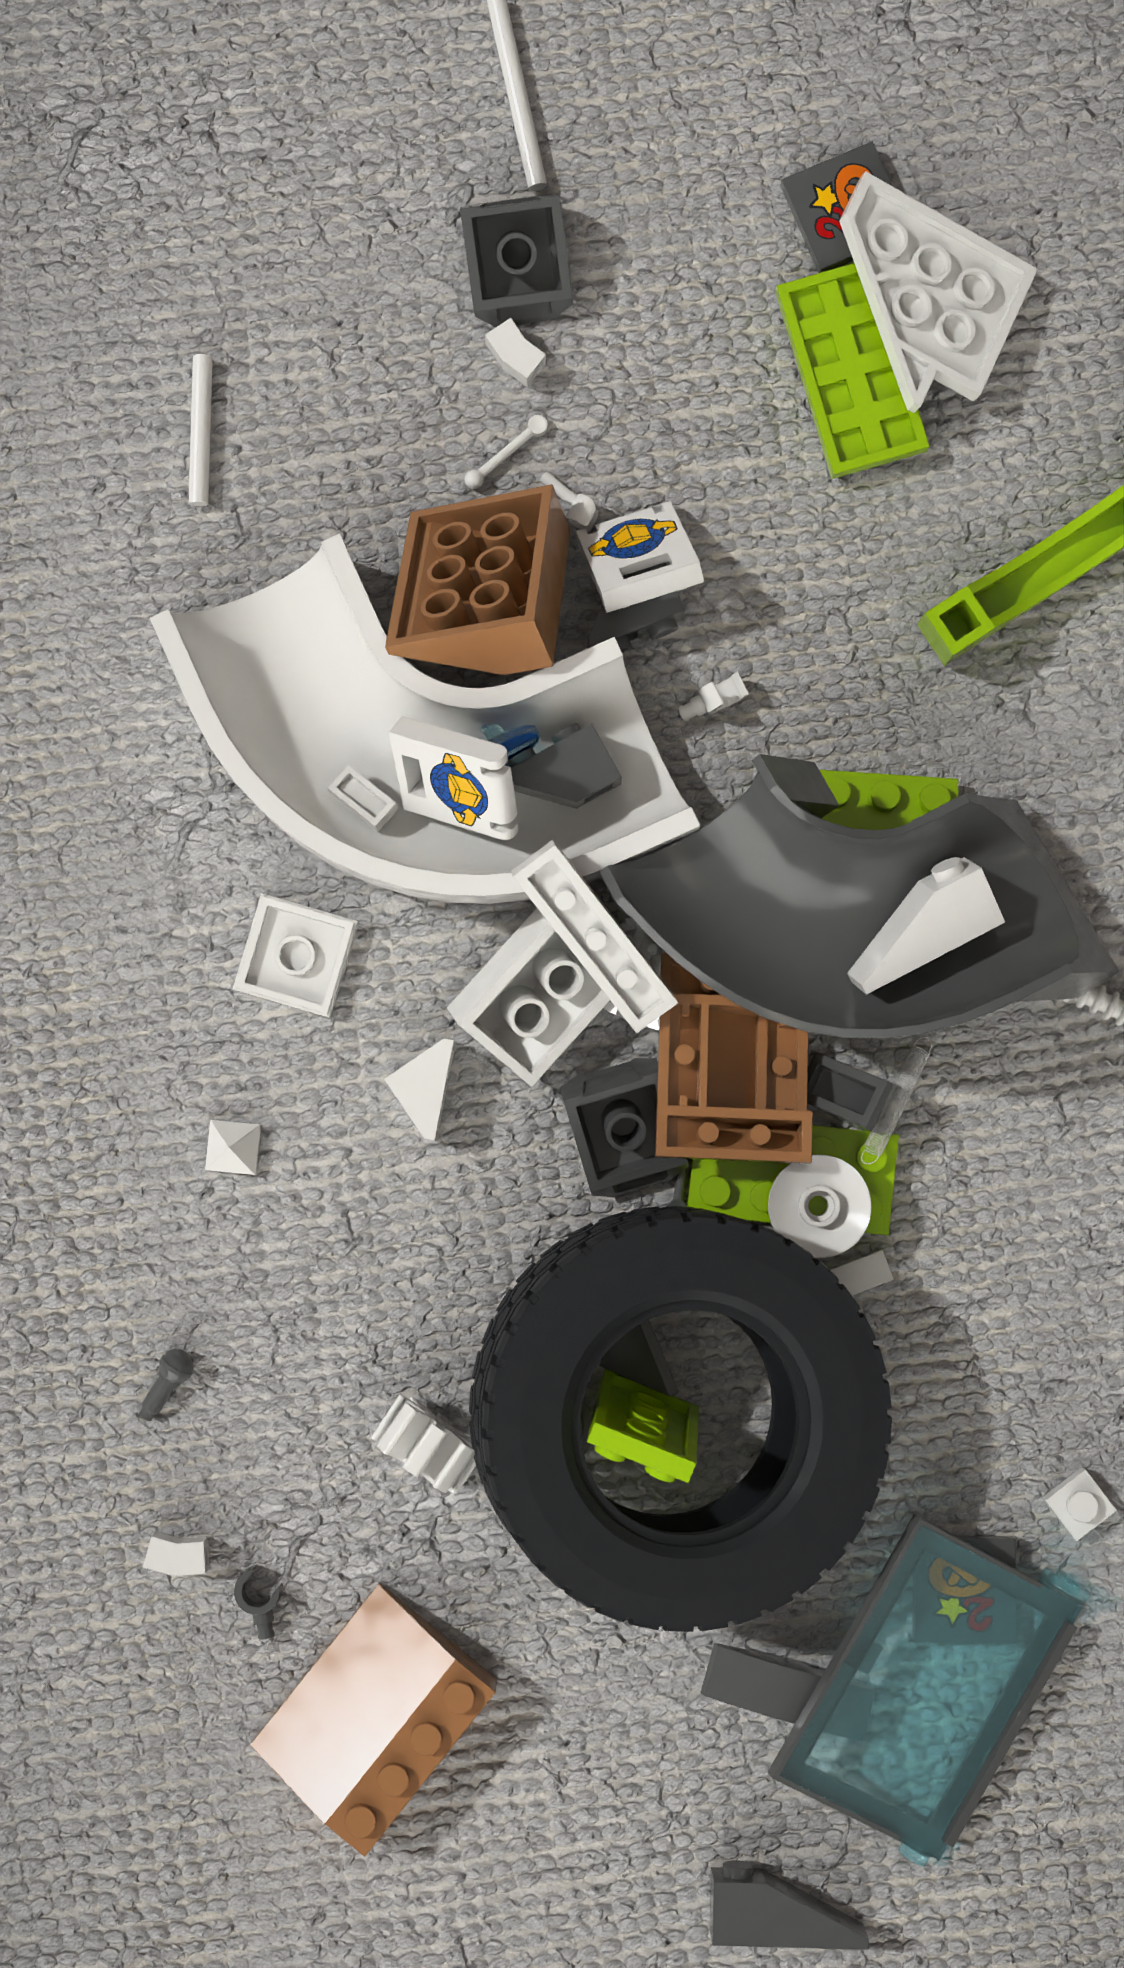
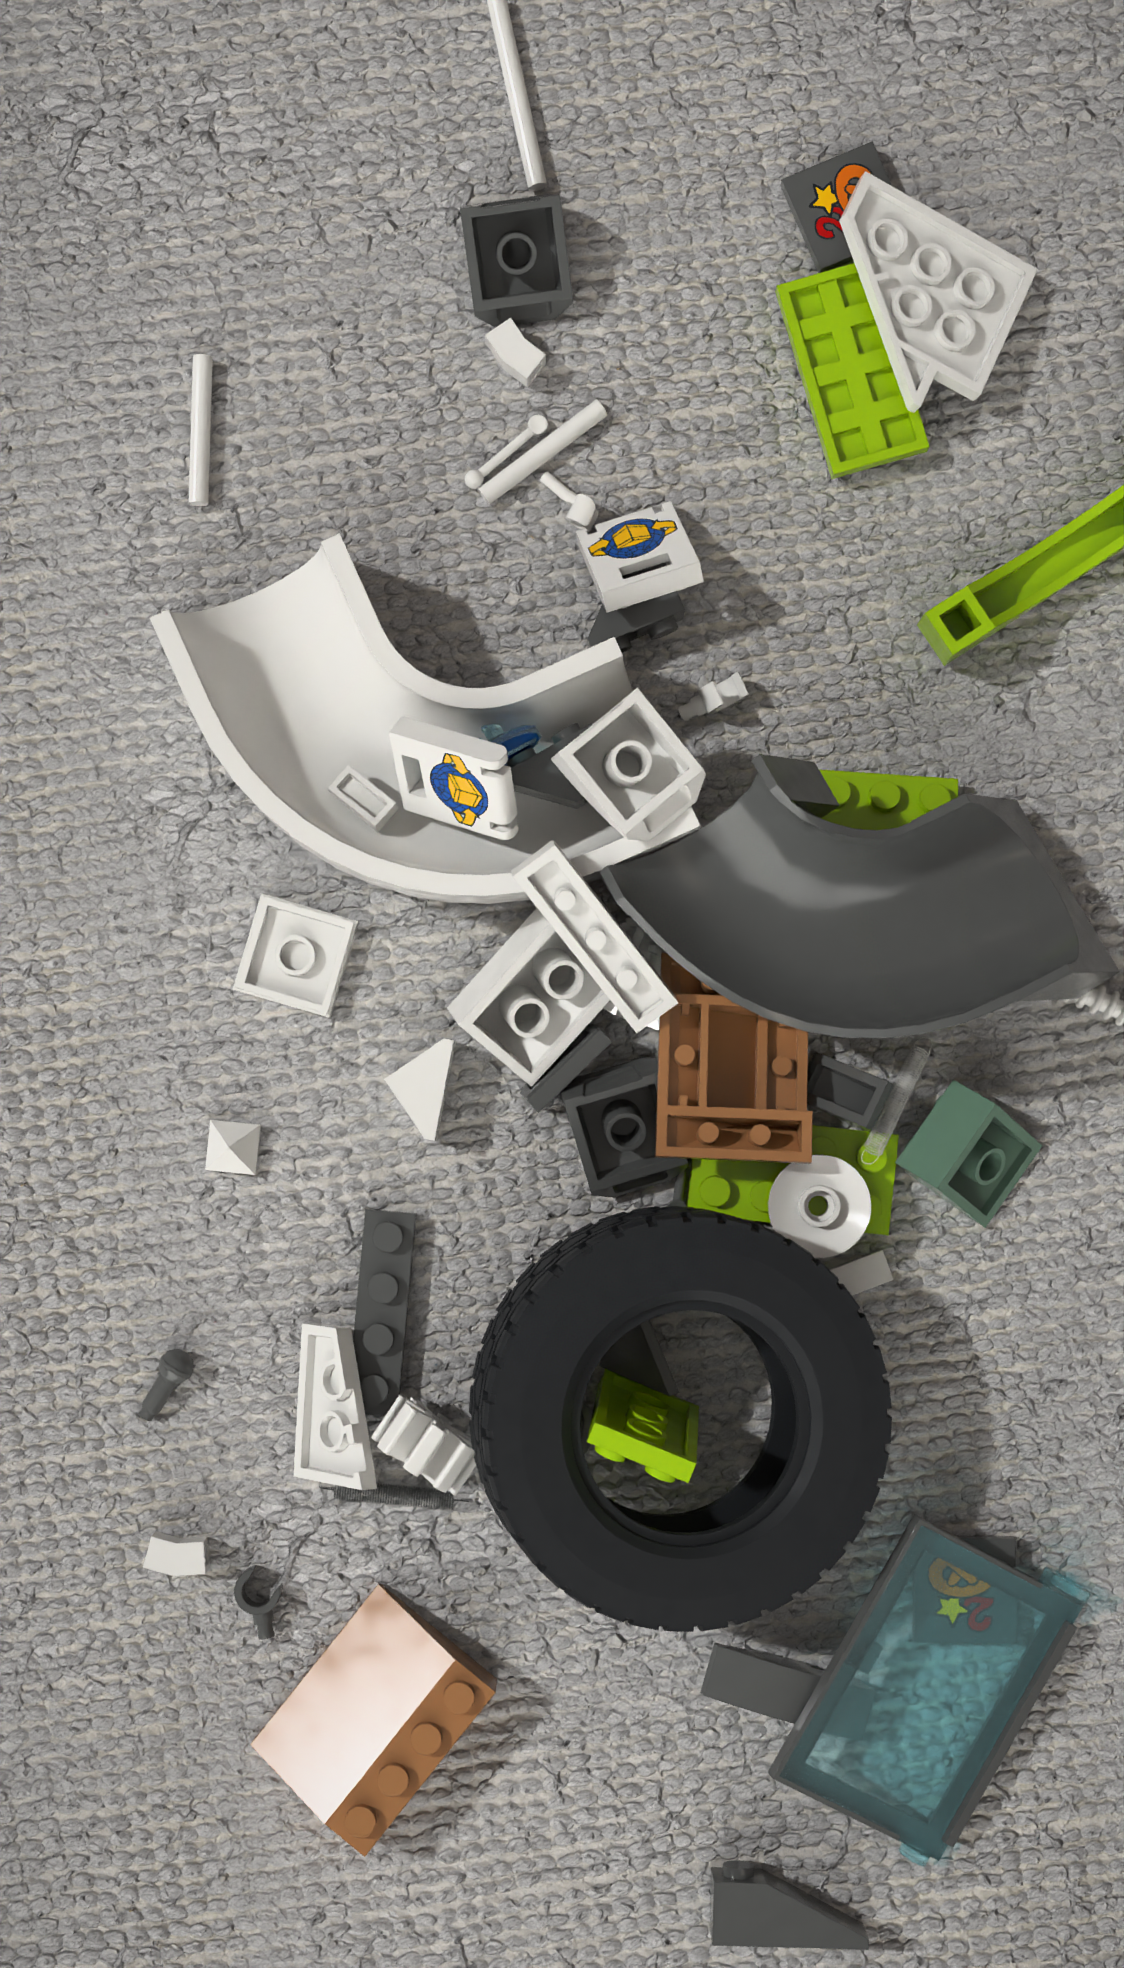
medium nougat slope [385,484,571,675] -> none
white slope [847,857,1005,995] -> none
white plate [1042,1467,1117,1542] -> none
none -> white wing [293,1323,377,1490]
none -> dark grey piece [319,1483,469,1510]
none -> dark grey plate [353,1209,417,1416]
none -> white bar [478,399,608,505]
none -> dark grey tile [520,1024,612,1113]
none -> white slope [551,688,706,841]
none -> sand green slope [895,1079,1043,1228]

